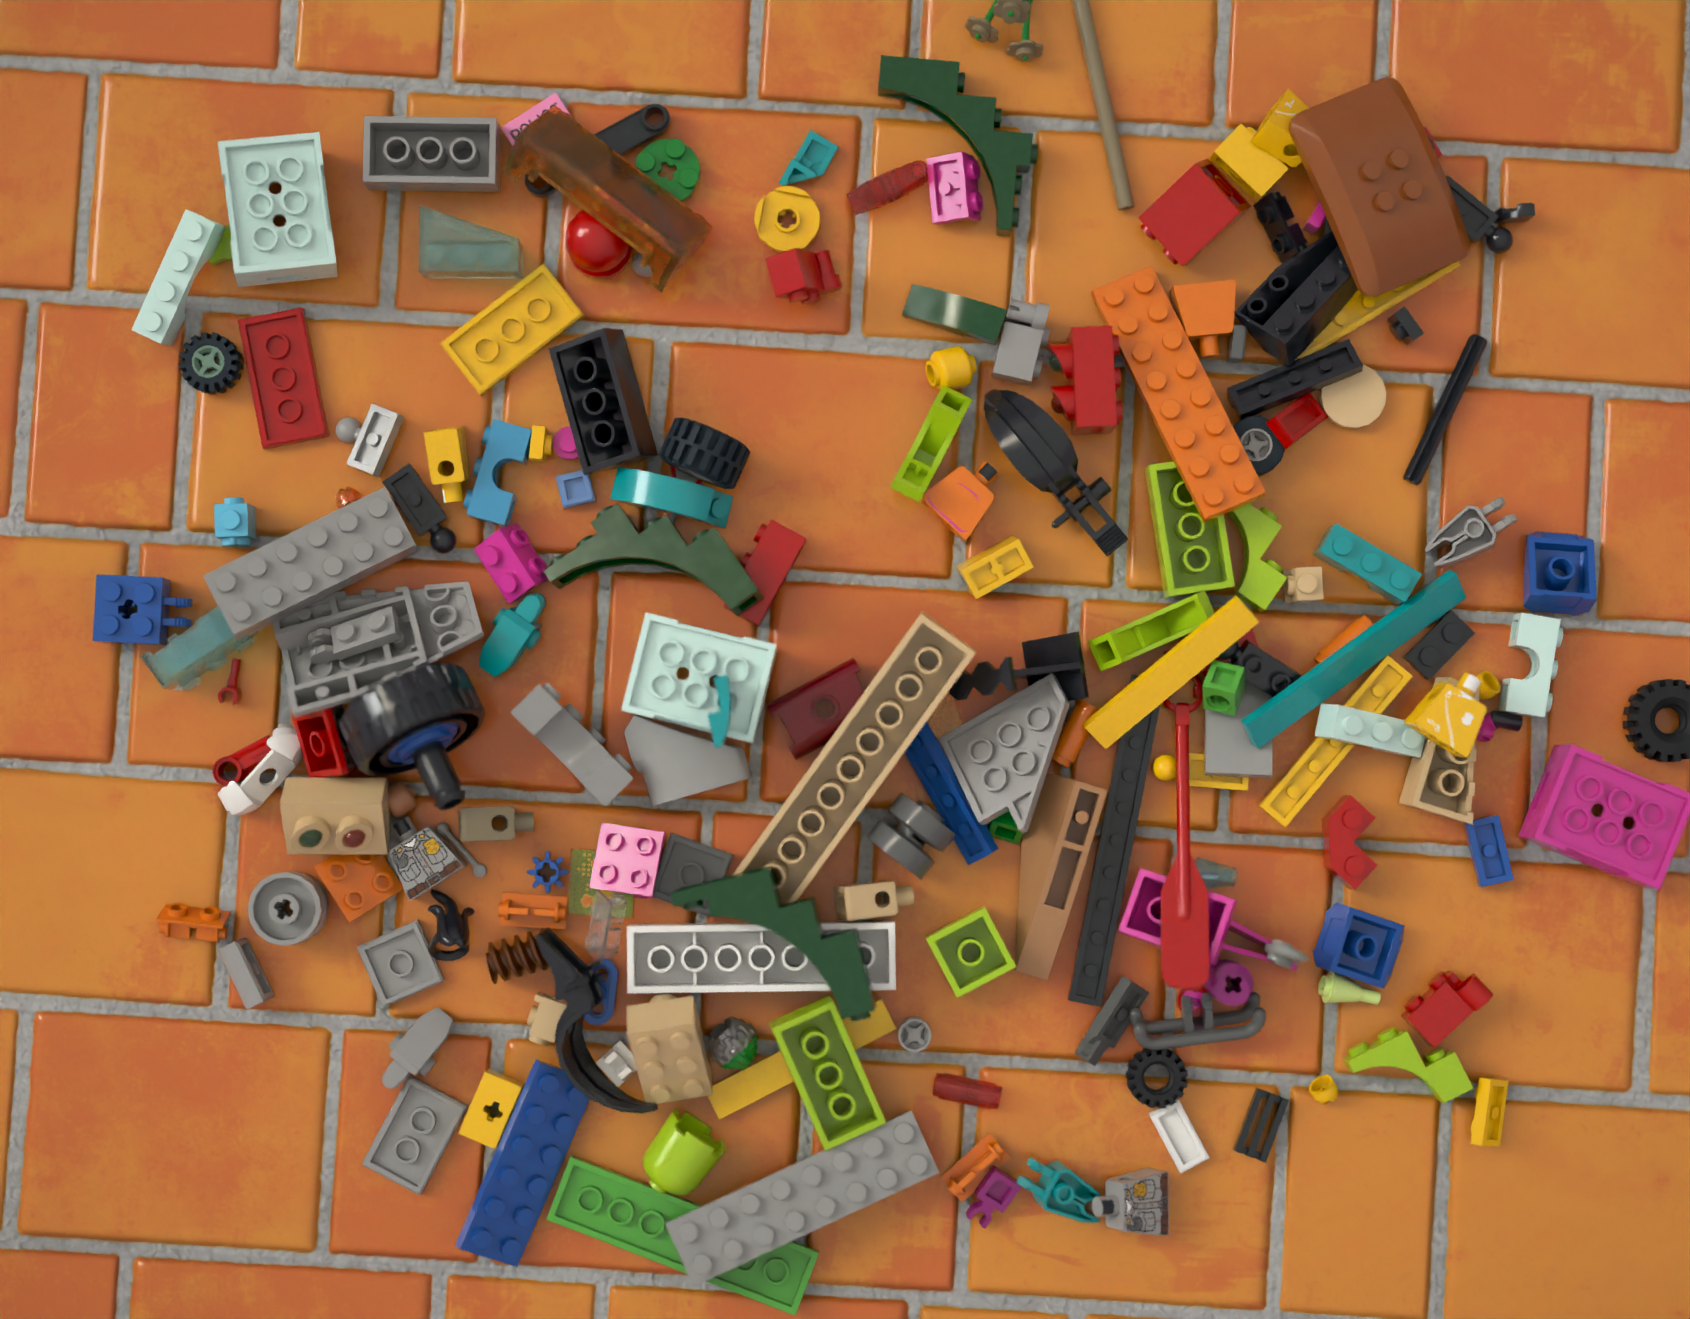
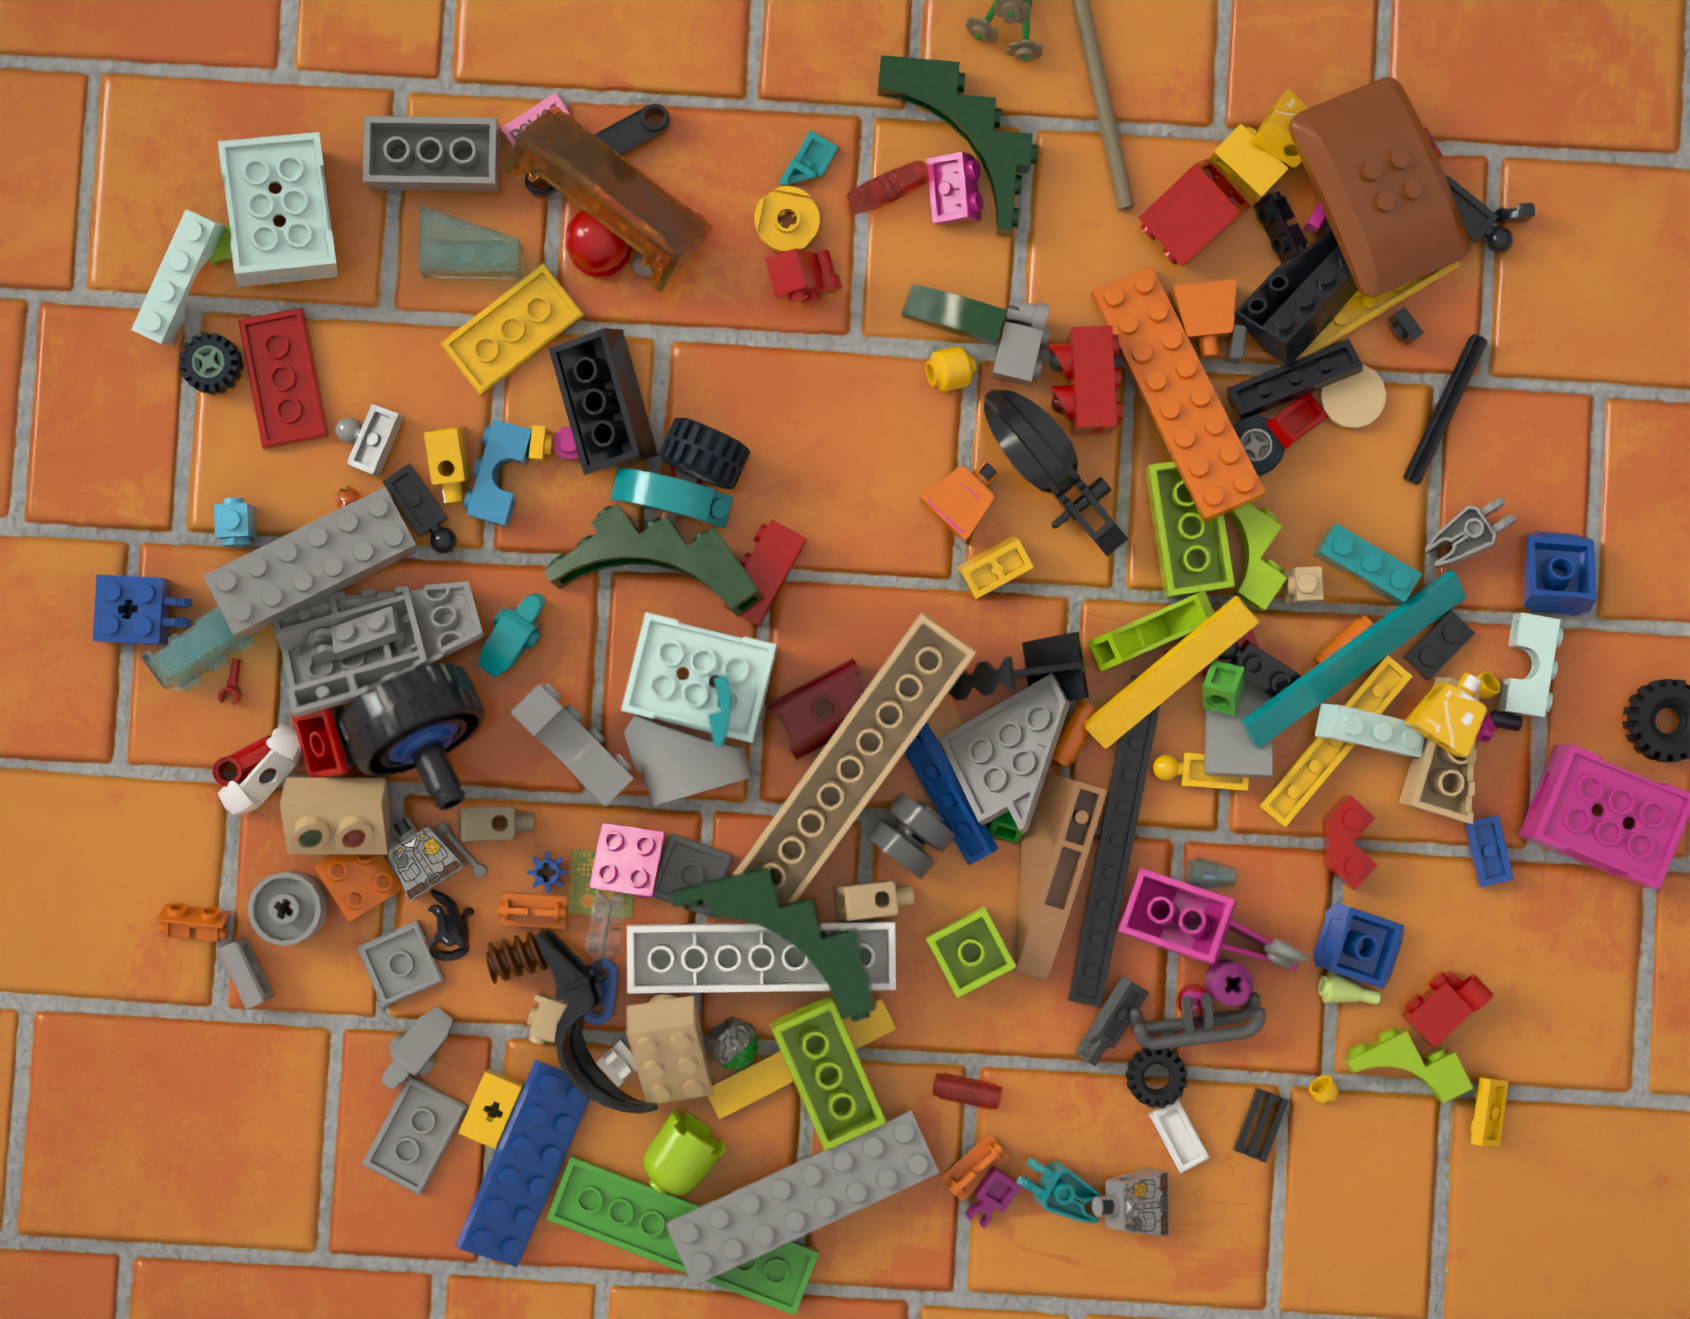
nougat piece [387,781,417,819] -> none
dark pink bracket [474,523,549,604] -> none
medium blue tile [556,470,596,509] -> none
green plate [635,139,701,206] -> none
lime arch [890,385,973,502] -> none
light grey wheel [897,1016,931,1052] -> none
red piece [1160,675,1209,989] -> none

